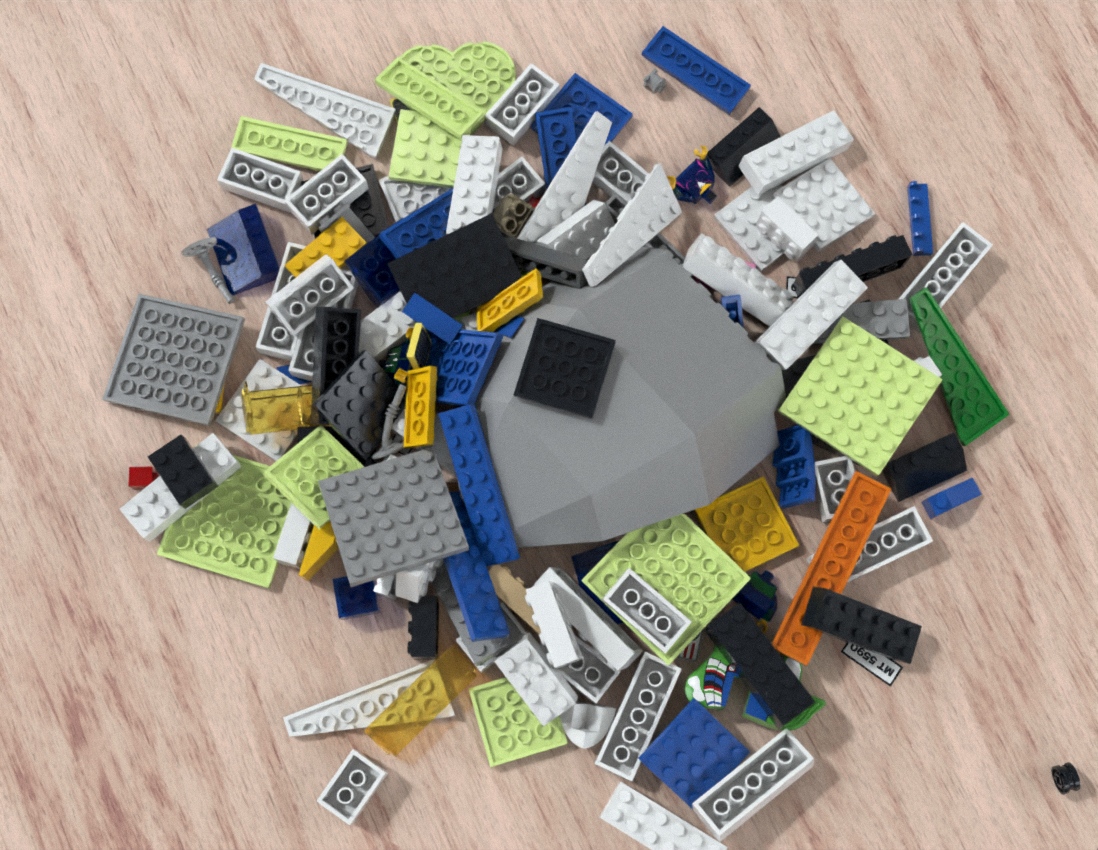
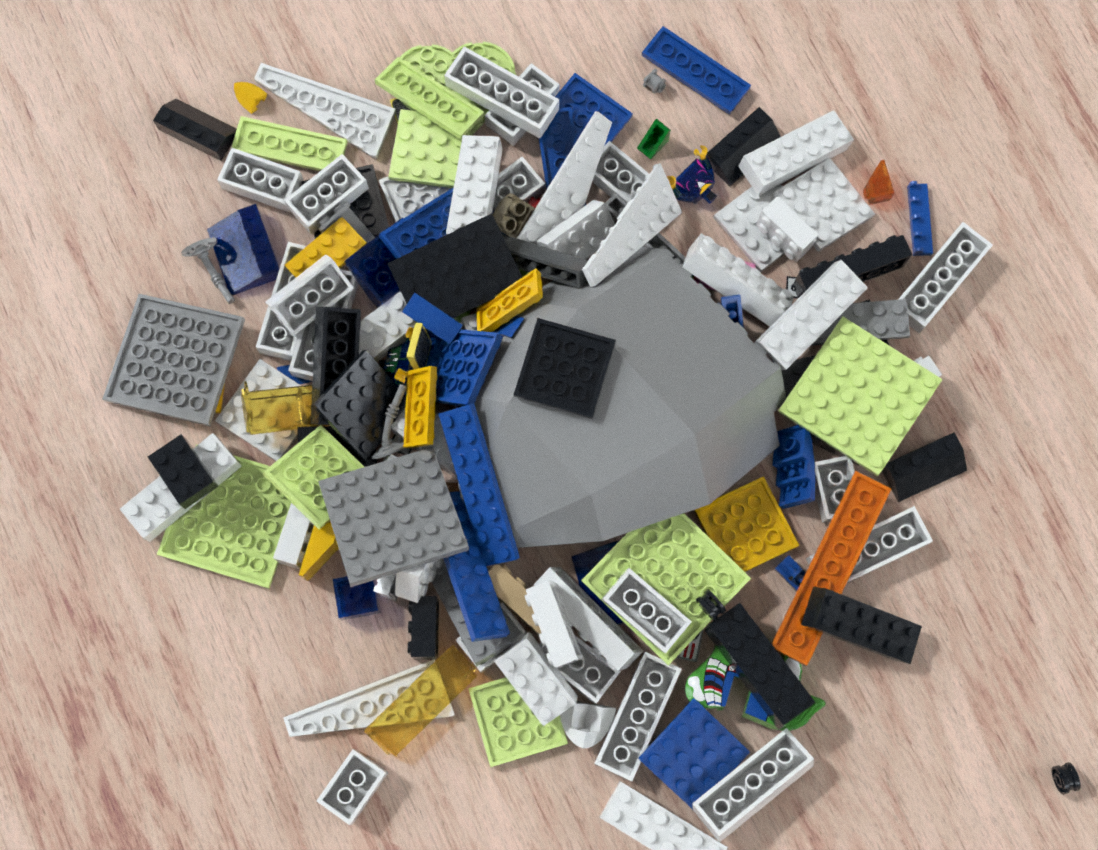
red brick [128,466,160,490] -> none
clear blue torso [732,571,778,633] -> none
white sticker [841,643,903,687] -> none
green wing [909,287,1010,446] -> none
blue slope [921,478,982,520] -> none
none -> black slope [153,99,237,161]
none -> yellow brick [234,82,267,114]
none -> white brick [444,47,559,138]
none -> green slope [637,119,671,160]
none -> black wheel [695,589,726,621]
none -> blue hips [774,555,806,591]
none -> clear orange slope [863,160,894,205]

